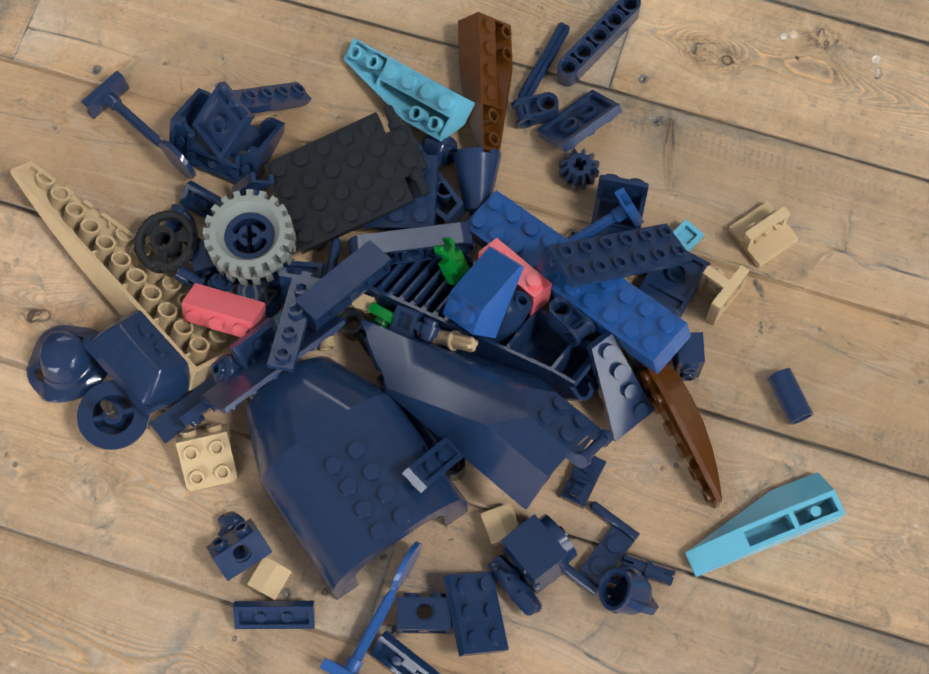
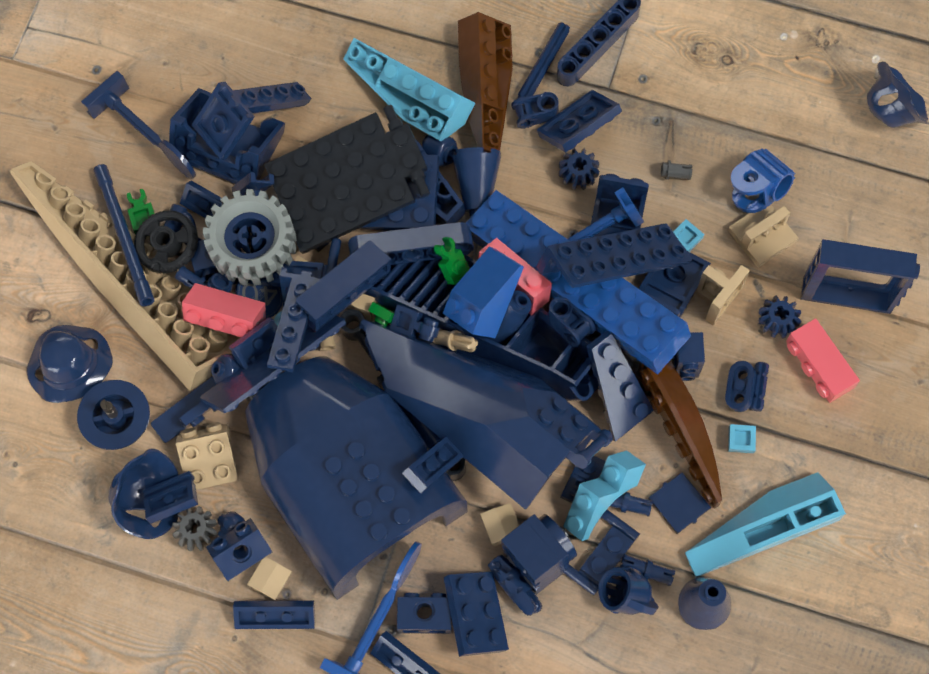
dark blue windscreen [82,310,189,416] -> none
dark blue pin [767,368,814,425] -> none
none -> dark blue piece [93,164,155,307]
none -> dark blue piece [109,449,180,539]
none -> green plate [127,189,155,235]
none -> dark blue plate [143,471,198,524]
none -> dark grey gear [172,506,217,551]
none -> medium azure arch [563,451,646,541]
none -> dark blue pin [610,492,653,517]
none -> dark blue piece [648,473,711,534]
none -> dark grey pin [661,160,693,180]
none -> dark blue cone [678,577,731,630]
none -> dark blue plate [725,361,756,412]
none -> medium azure plate [728,424,756,454]
none -> blue piece [731,148,795,213]
none -> dark blue axle [749,362,769,412]
none -> dark blue gear [758,295,801,339]
none -> coral brick [786,318,860,403]
none -> dark blue piece [801,239,920,314]
none -> dark blue piece [867,61,929,128]

